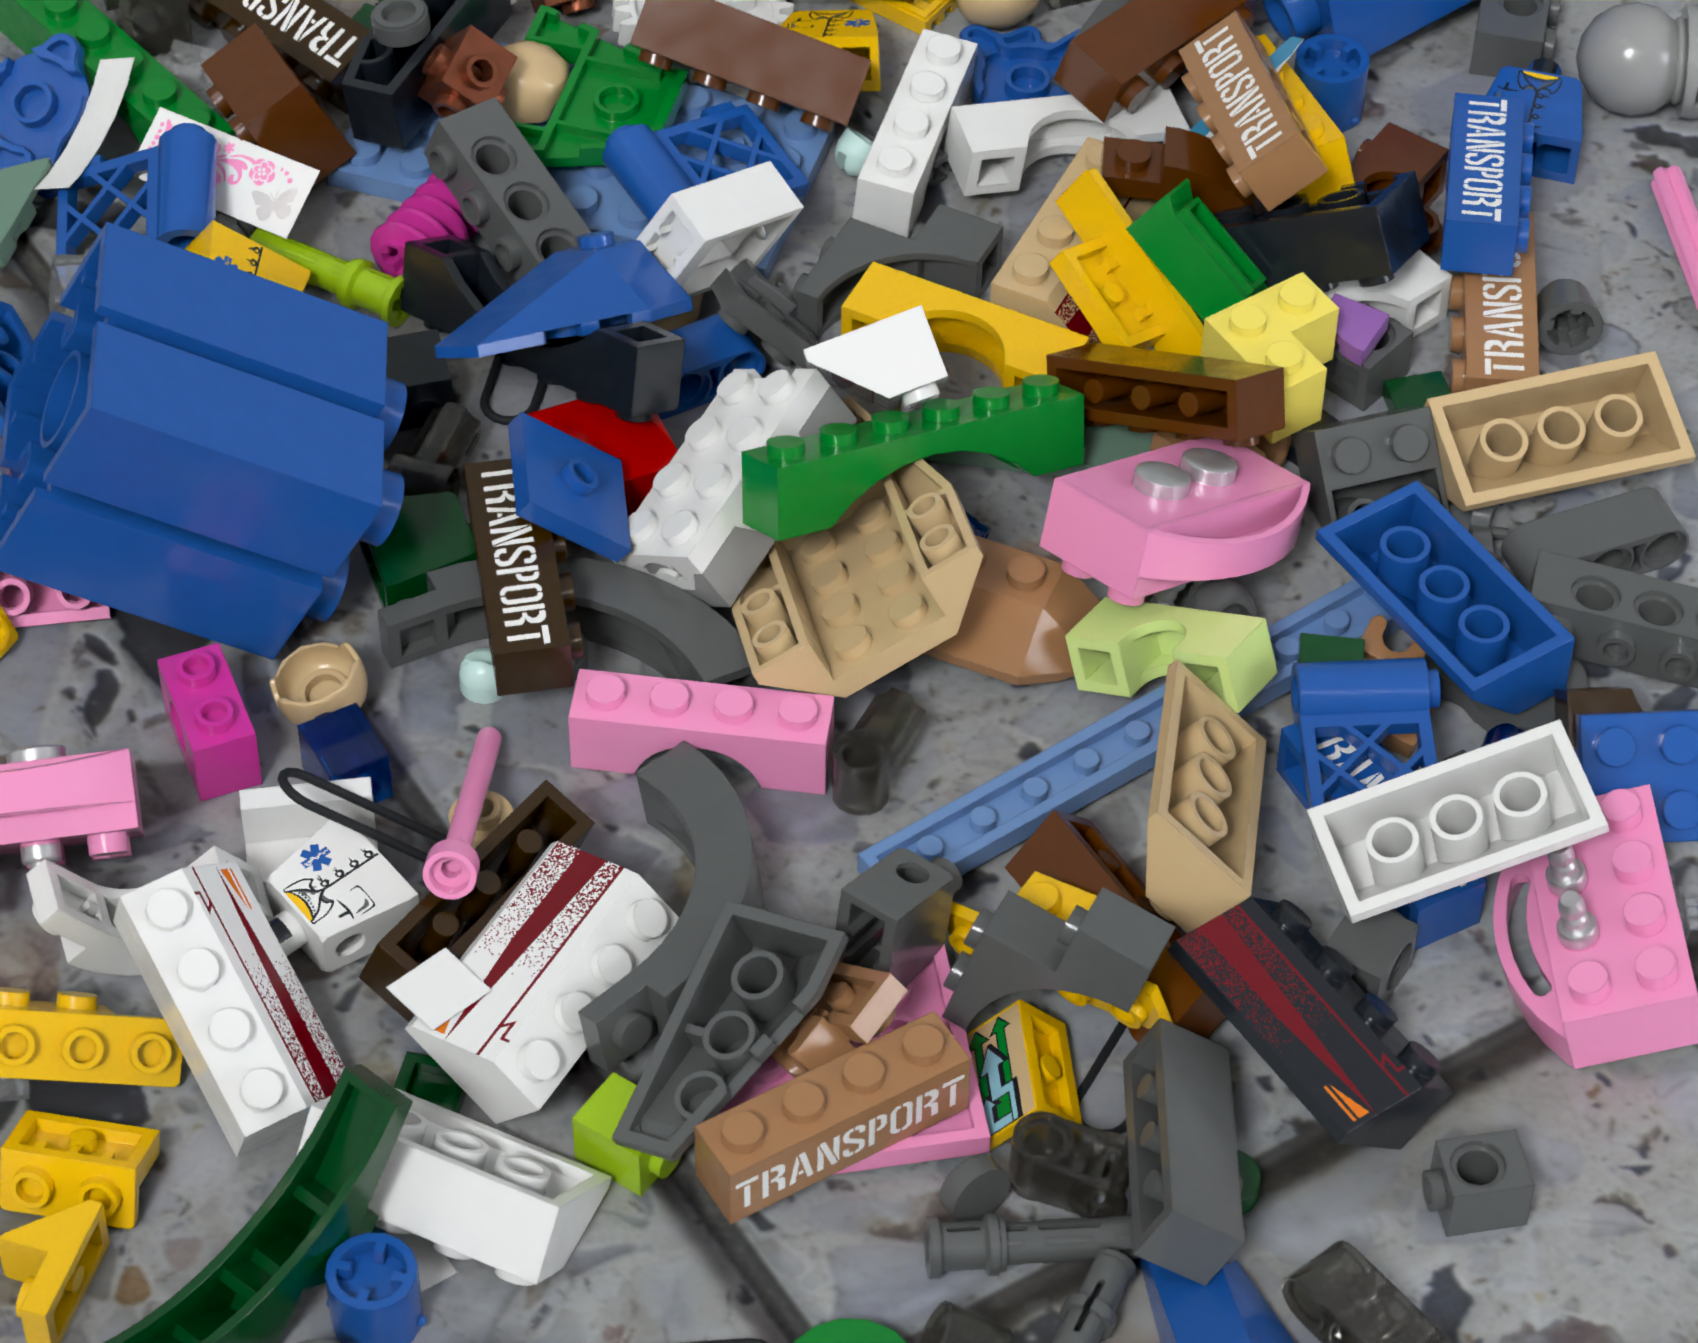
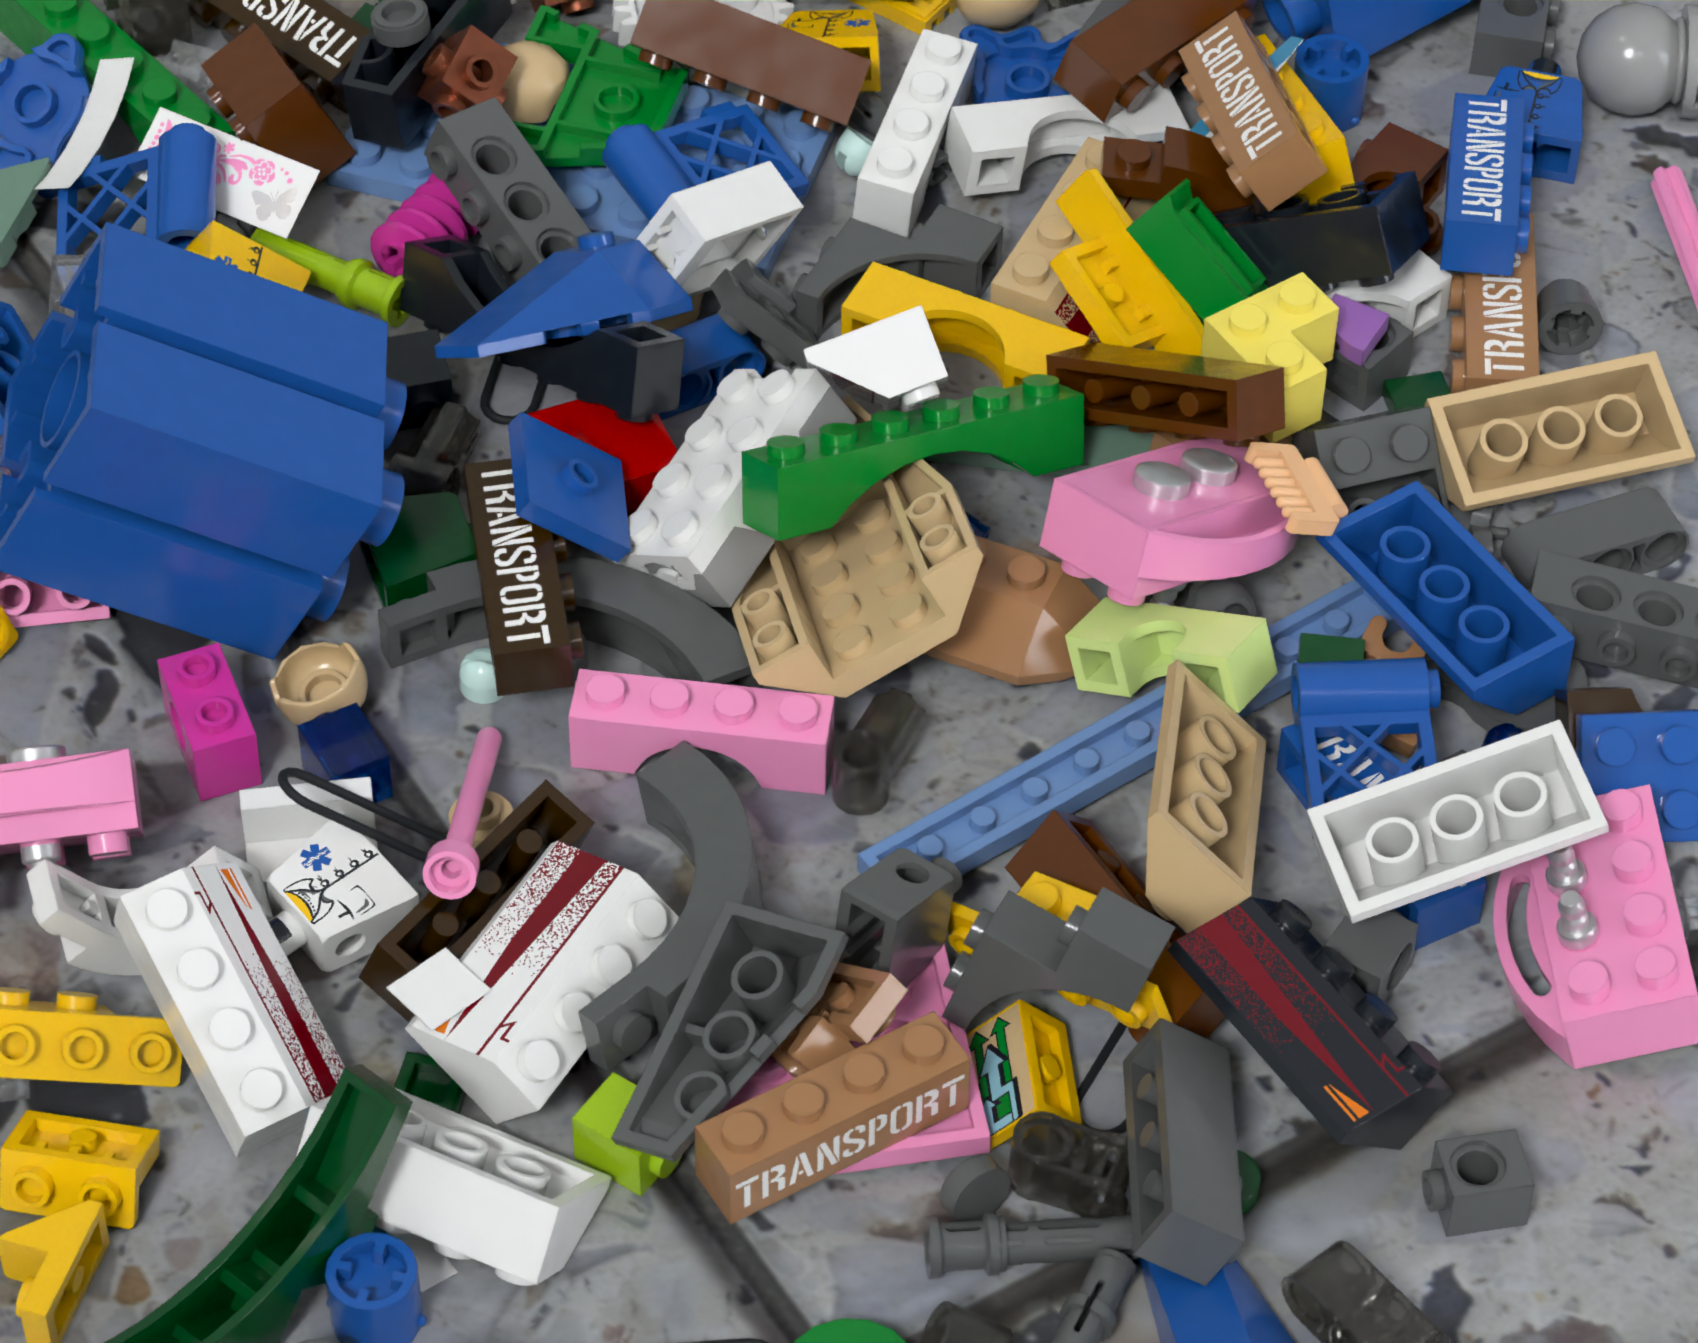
none -> light nougat piece [1244,442,1348,536]

